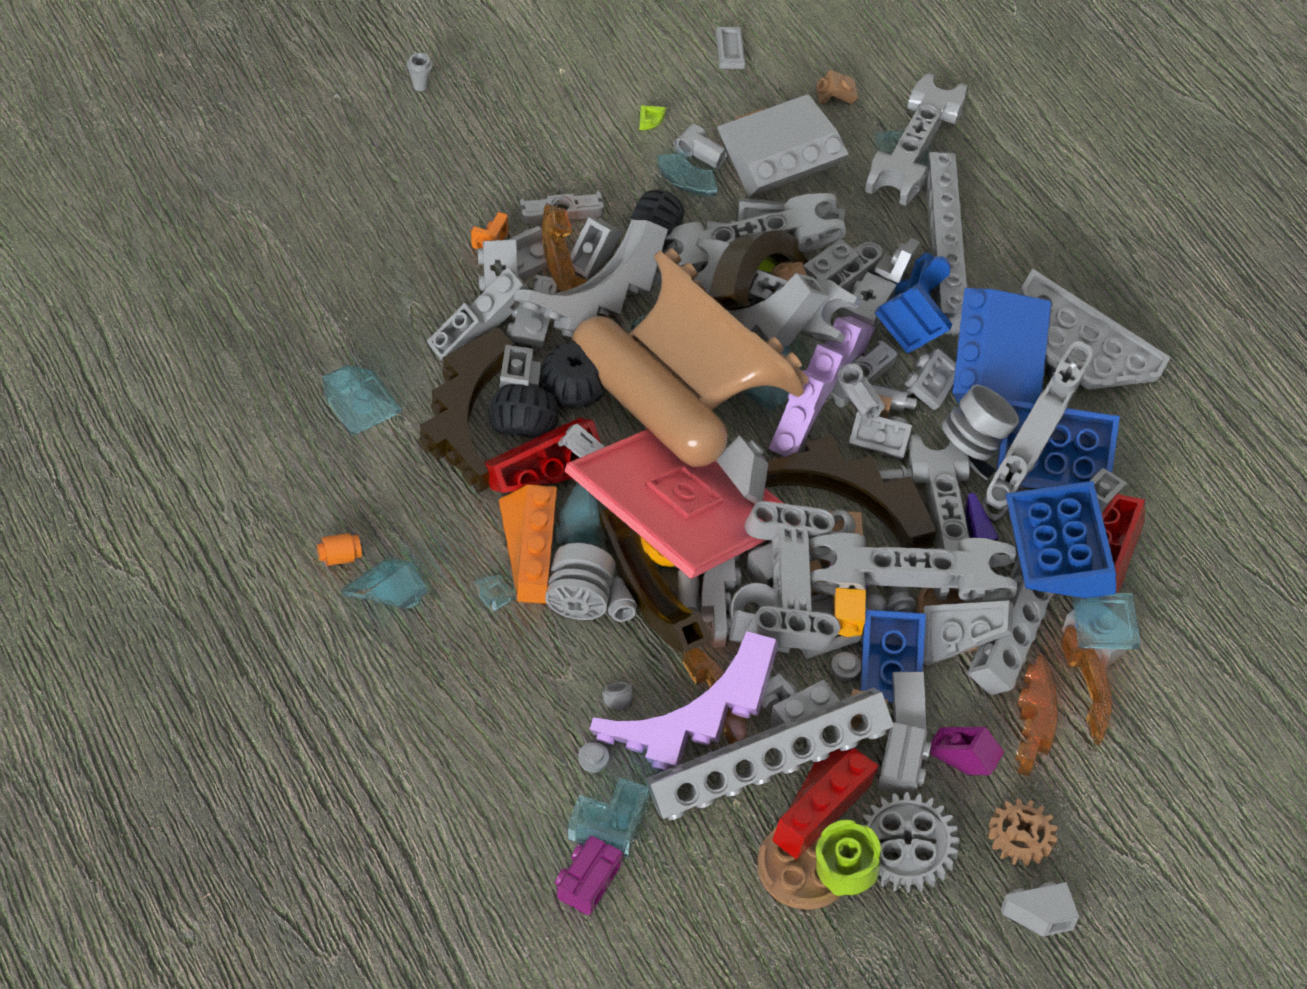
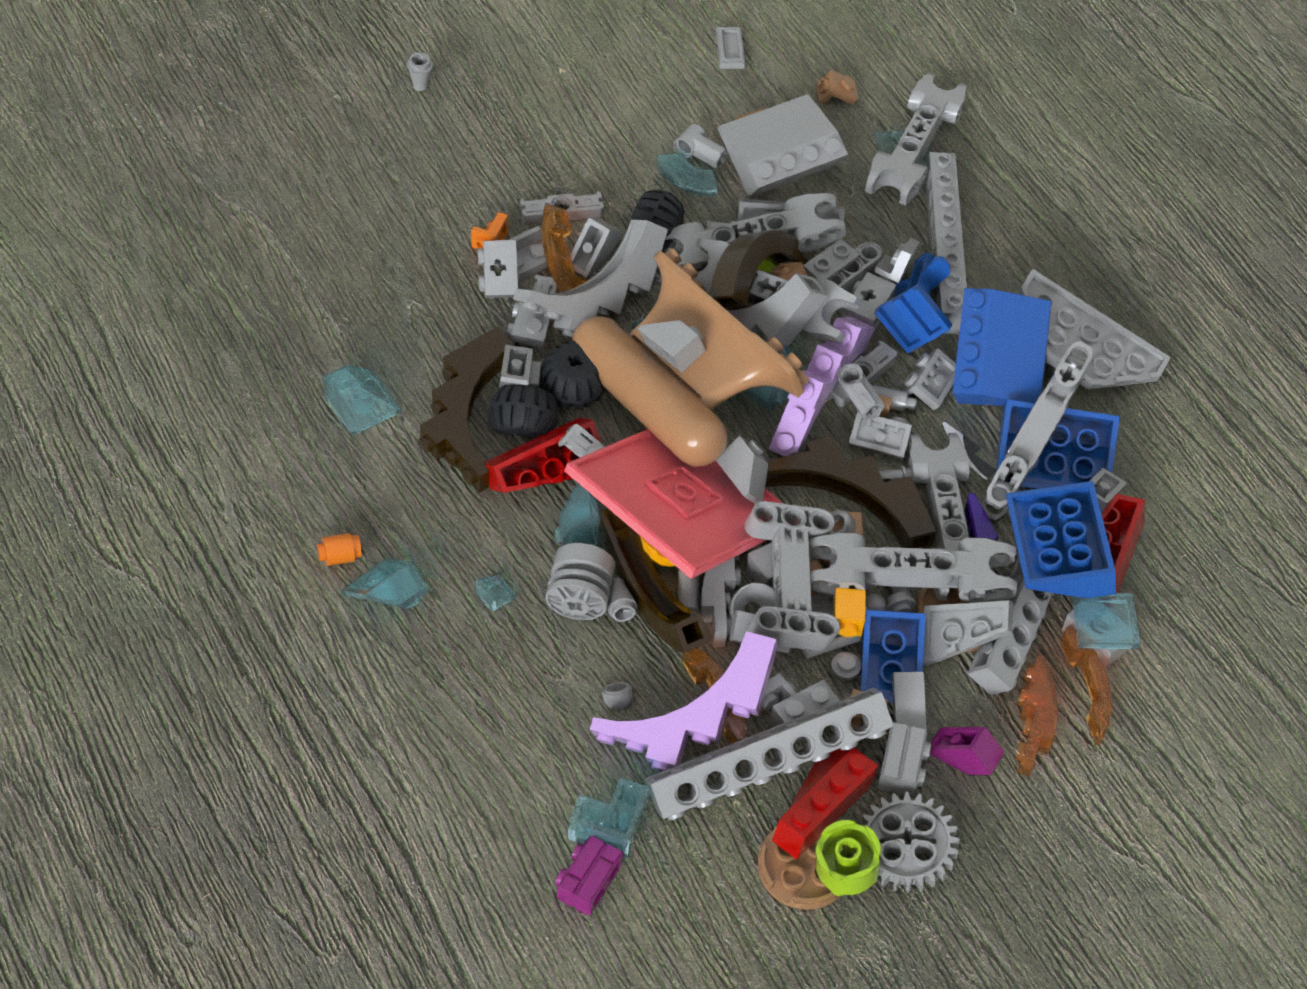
light grey slope [427,267,528,361] -> none
orange wedge [499,485,557,604] -> none
light grey plate [578,742,609,773] -> none
lime tile [639,105,666,130] -> none
light grey wheel [942,384,1019,460] -> none
medium nougat gear [988,798,1058,867] -> none
light grey slope [1000,882,1079,937] -> none
none -> light grey slope [637,320,706,373]

